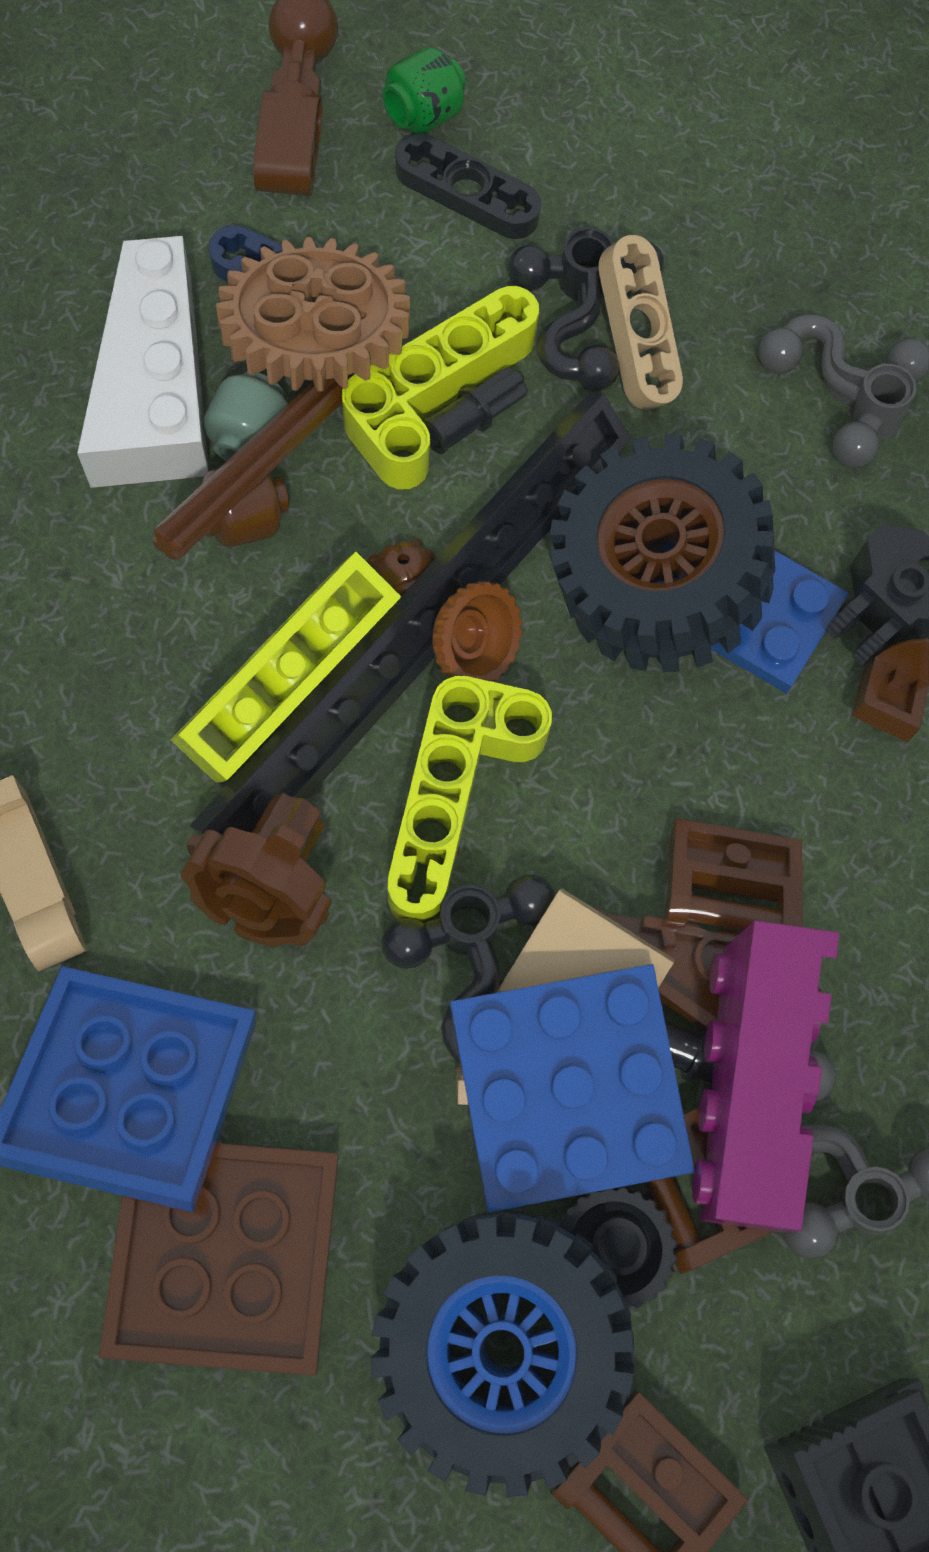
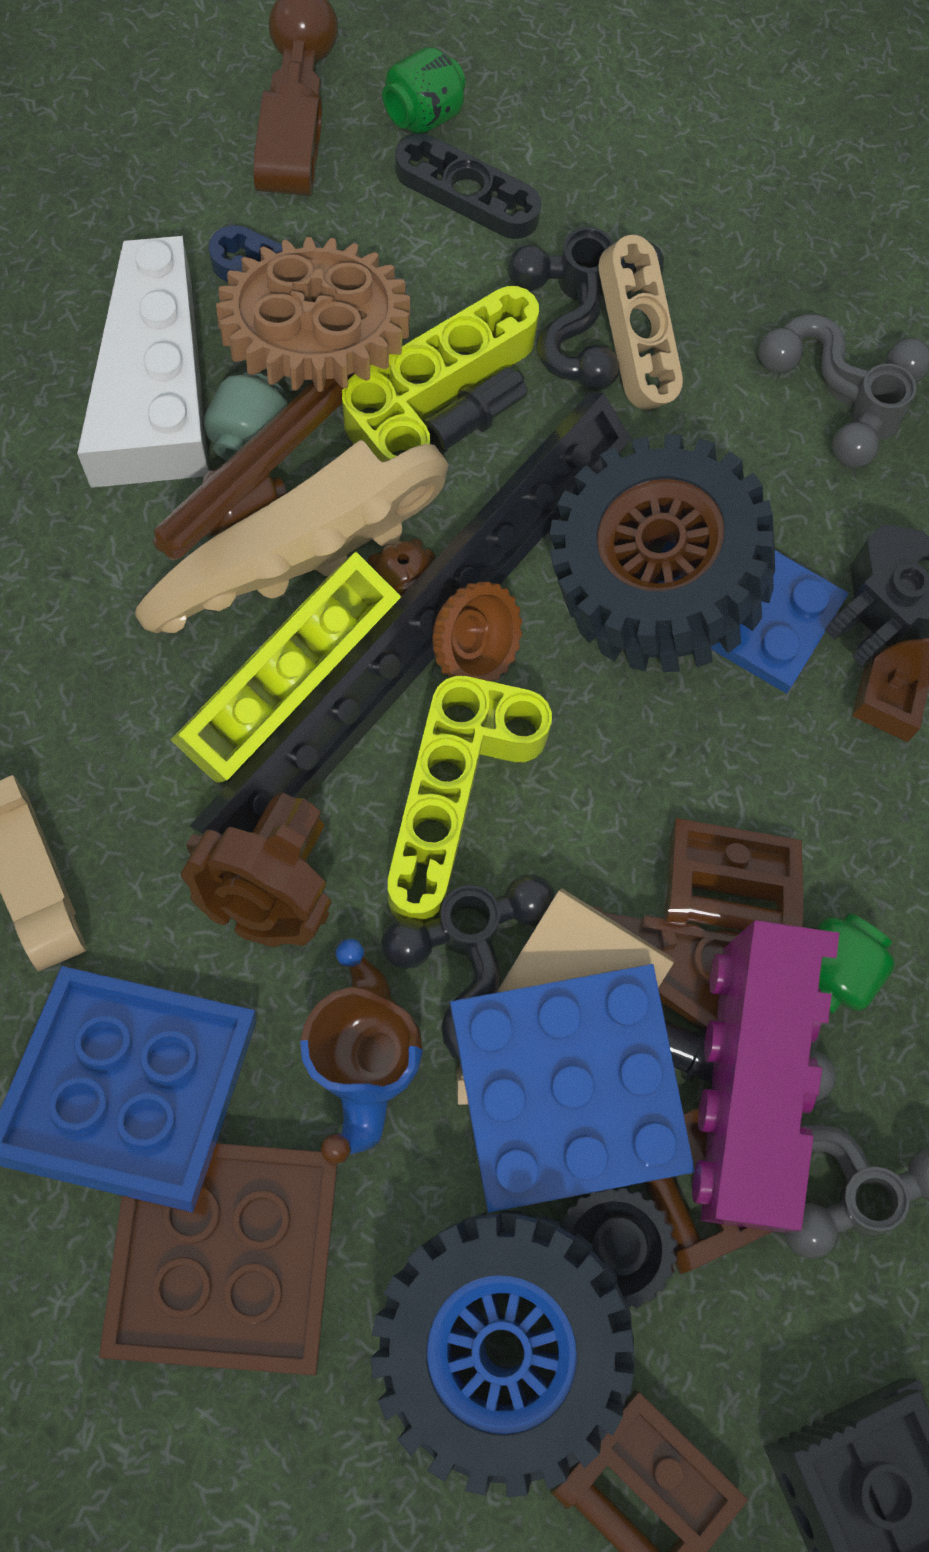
none -> tan animal [135,440,449,633]
none -> reddish brown piece [300,939,423,1165]
none -> green head [816,913,895,1014]

